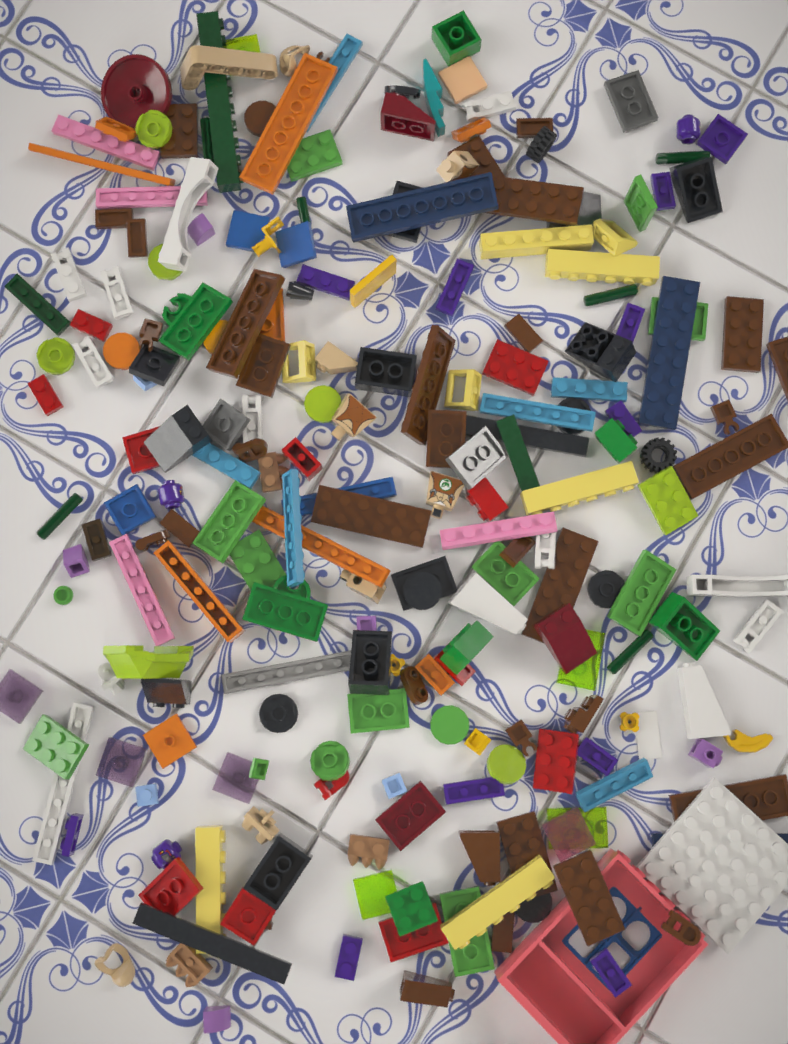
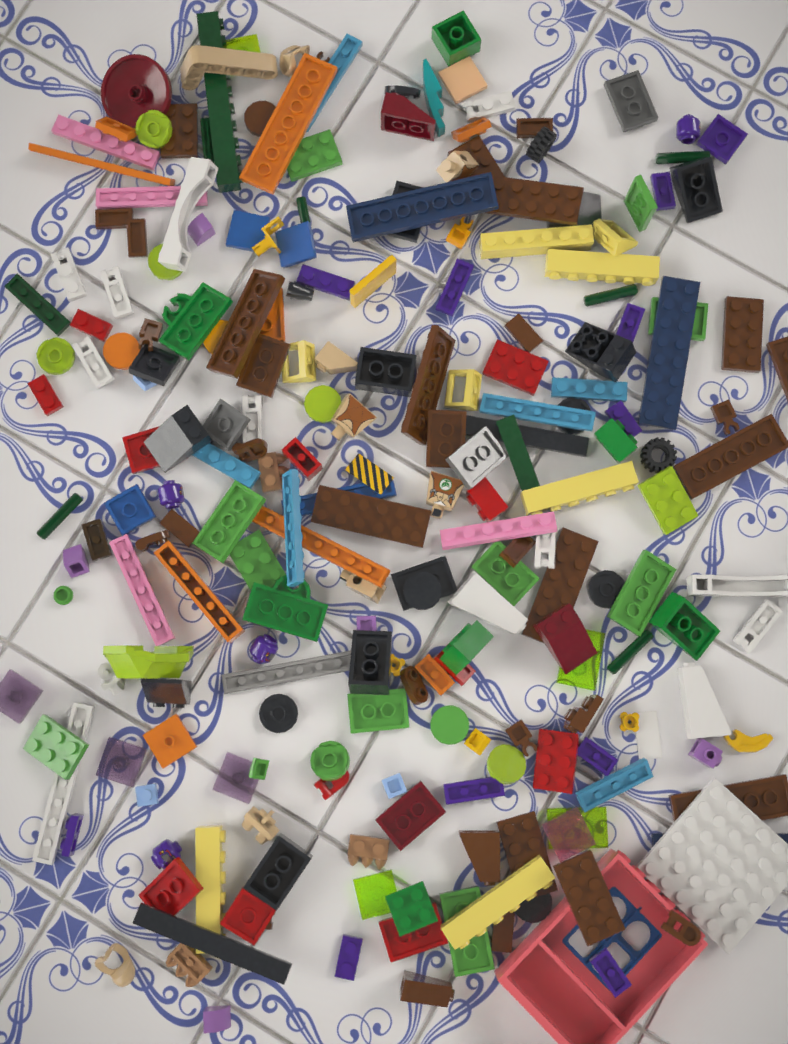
none -> dark purple head [249,634,278,664]
none -> sticker [345,453,394,495]
none -> light orange plate [445,217,474,249]

